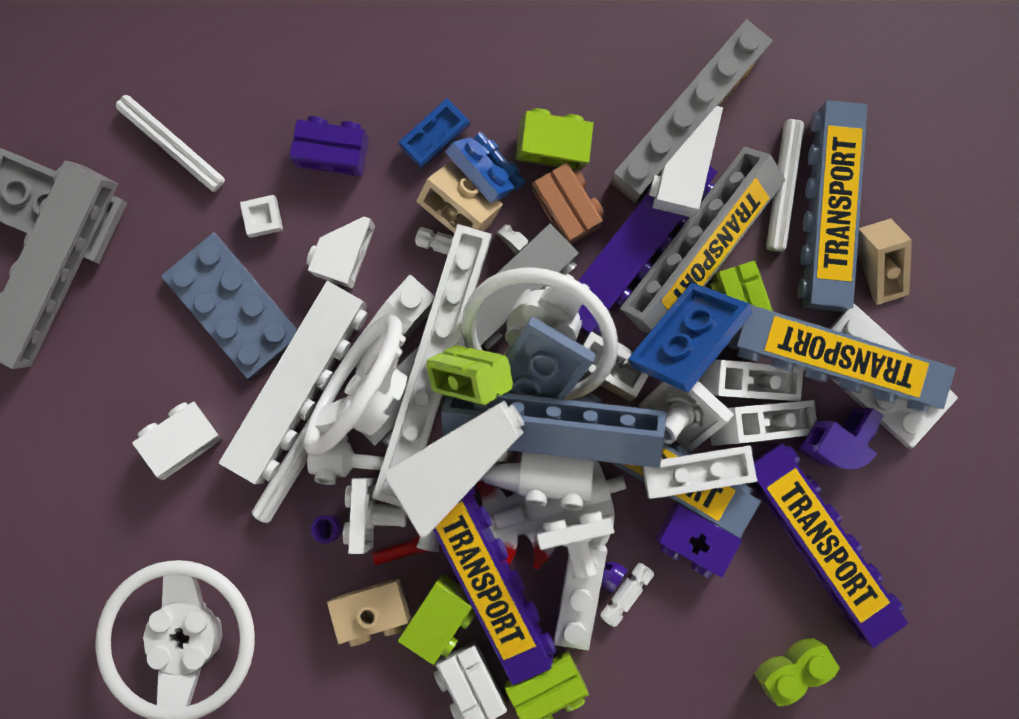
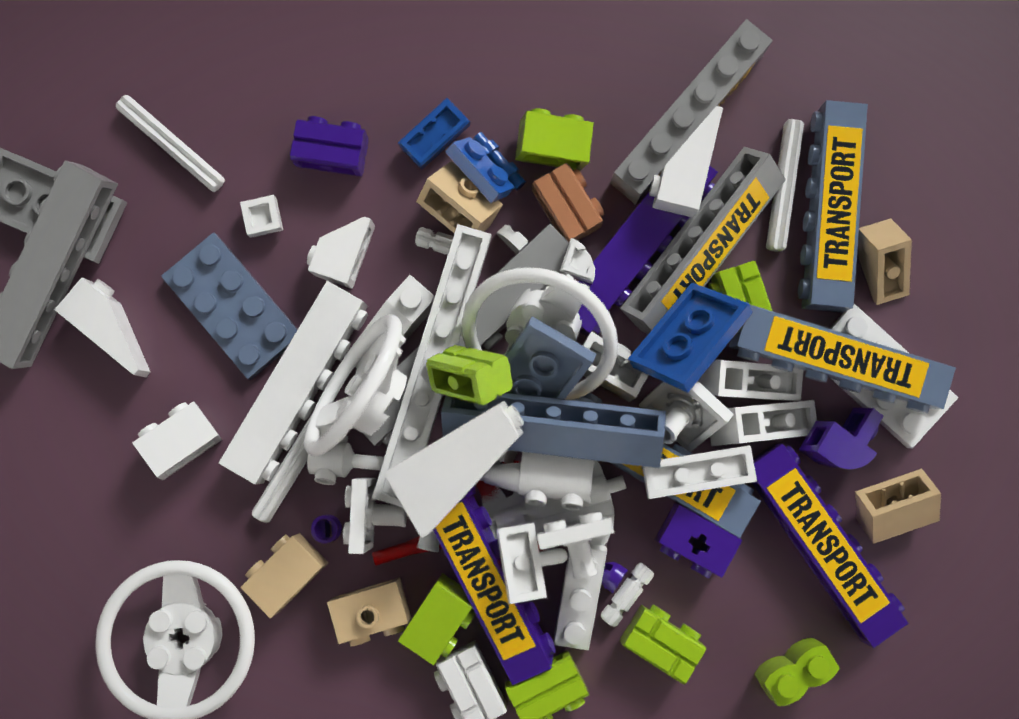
none -> white slope [54,277,151,377]
none -> tan brick [240,533,328,619]
none -> white plate [496,523,568,604]
none -> white tile [559,238,595,284]
none -> lime brick [620,604,707,685]
none -> tan brick [855,469,941,544]

